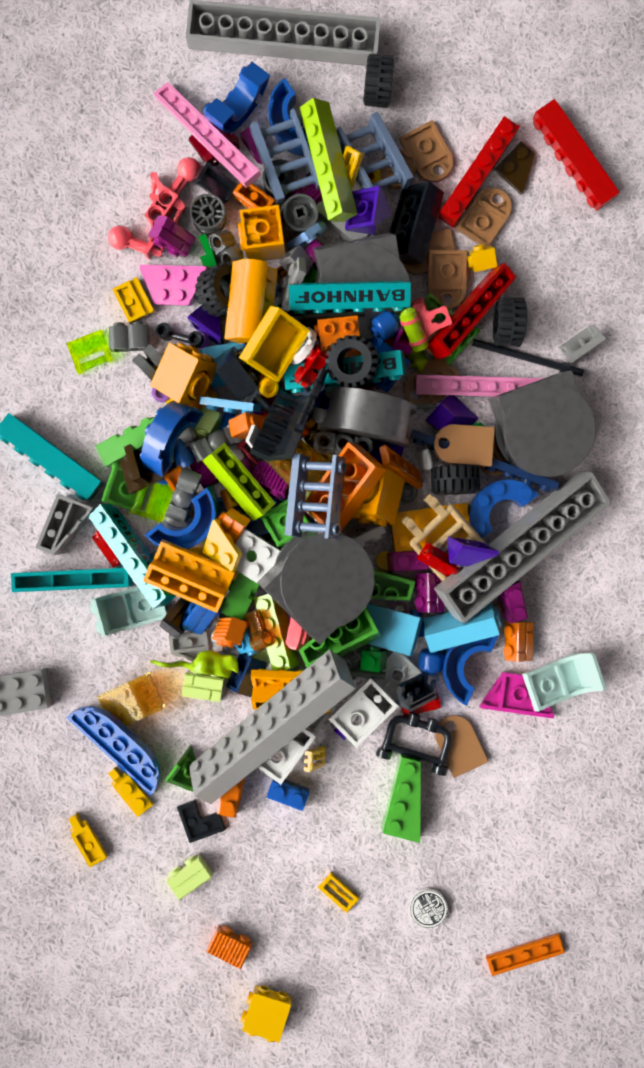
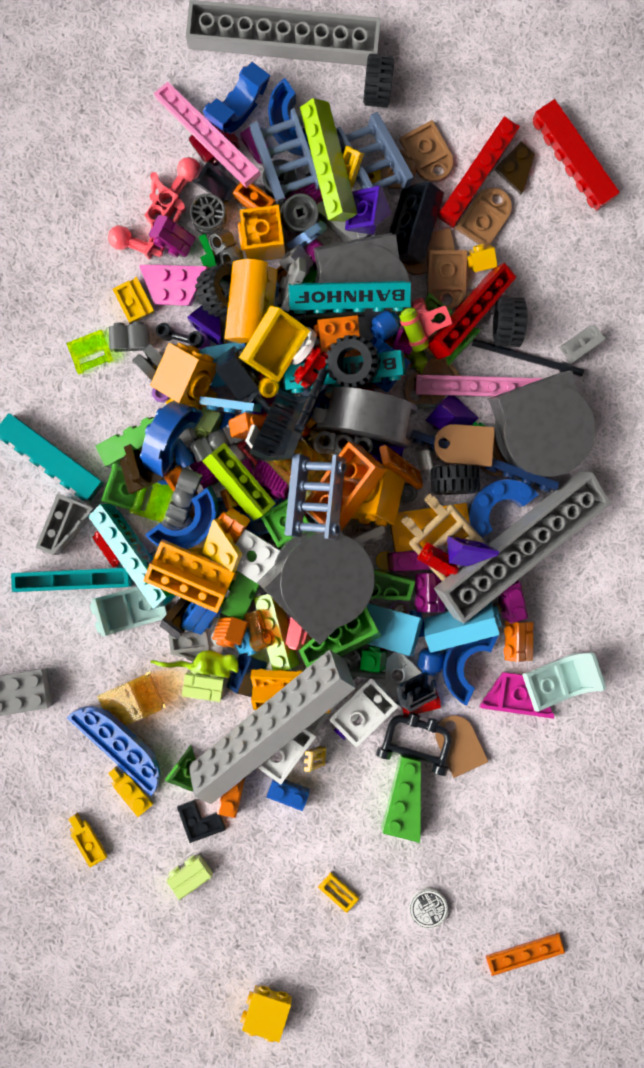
orange brick [206,925,253,969] -> none

